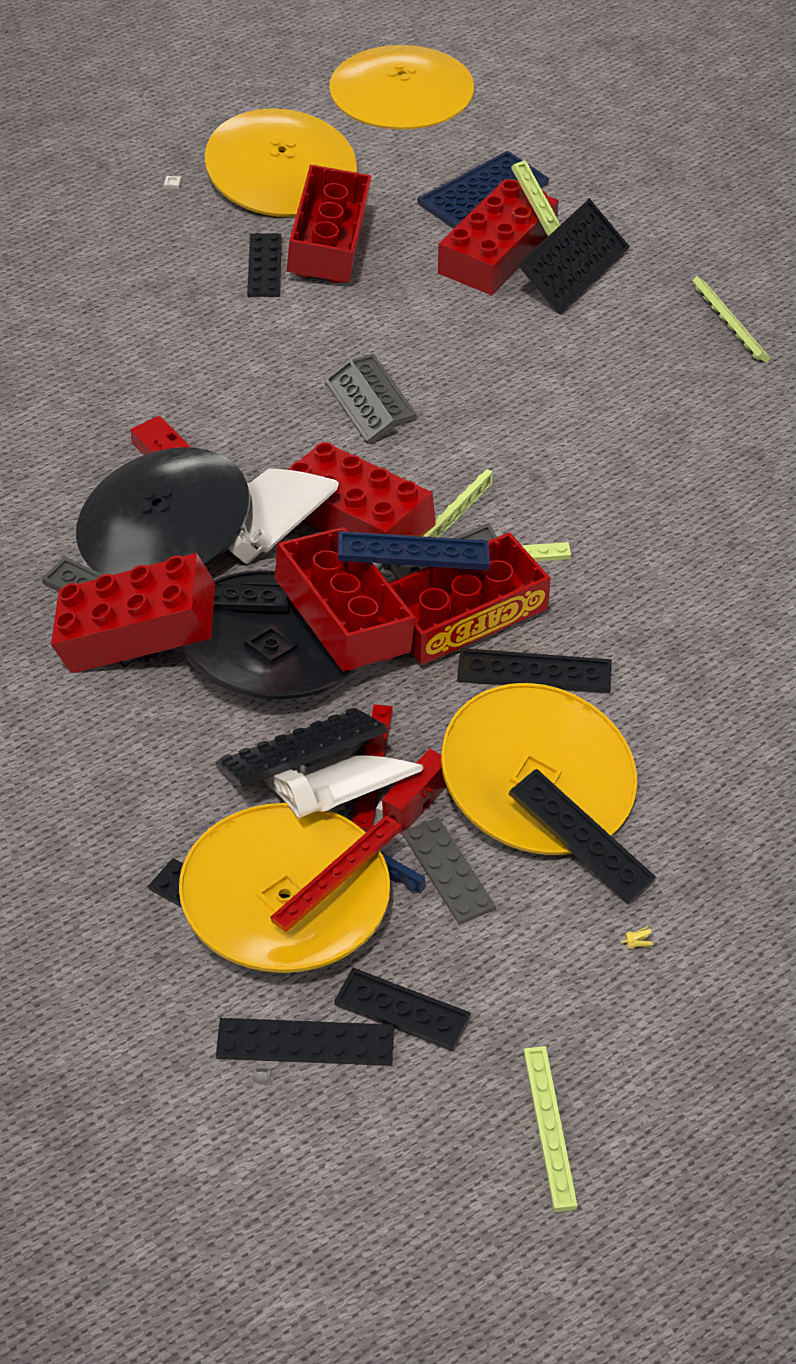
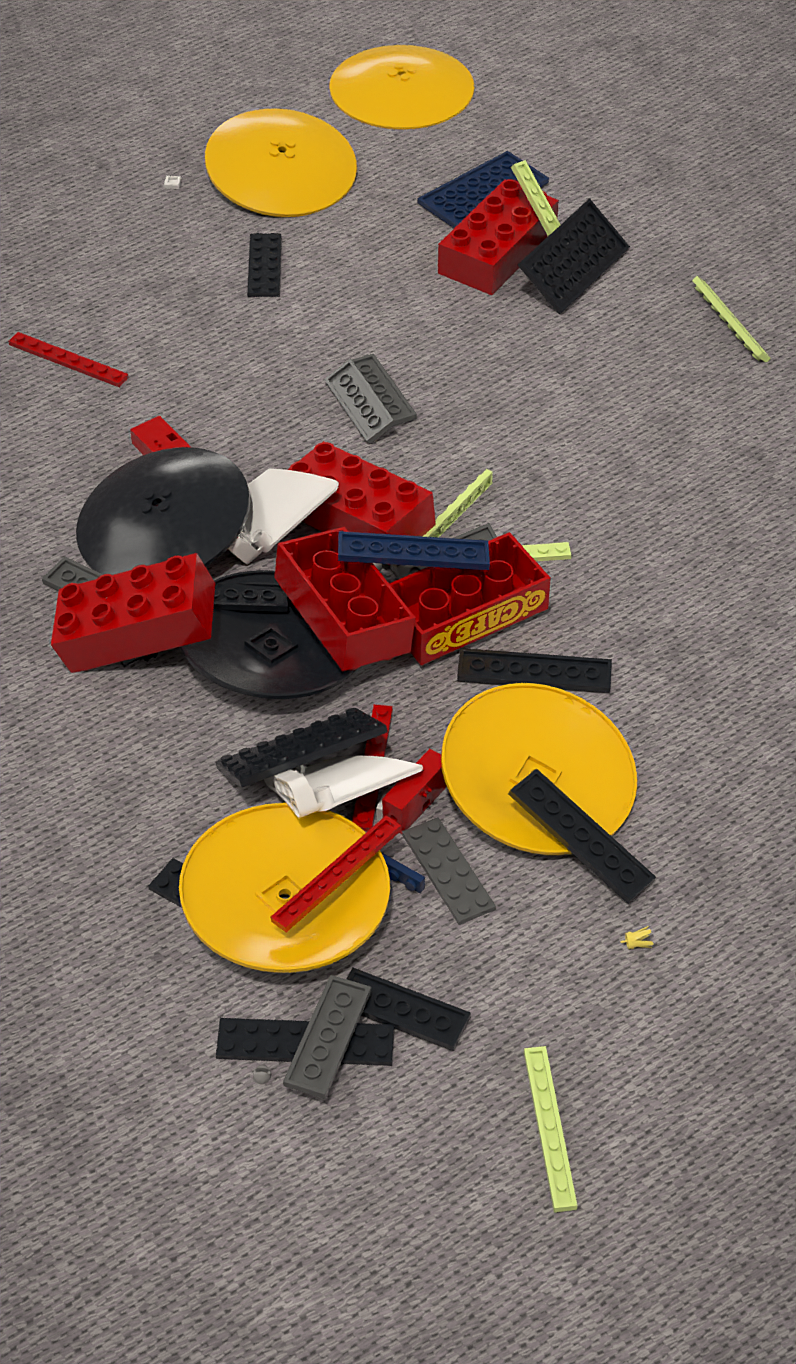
red brick [286,164,372,283] -> none
none -> red plate [8,332,128,387]
none -> dark grey plate [283,975,371,1099]

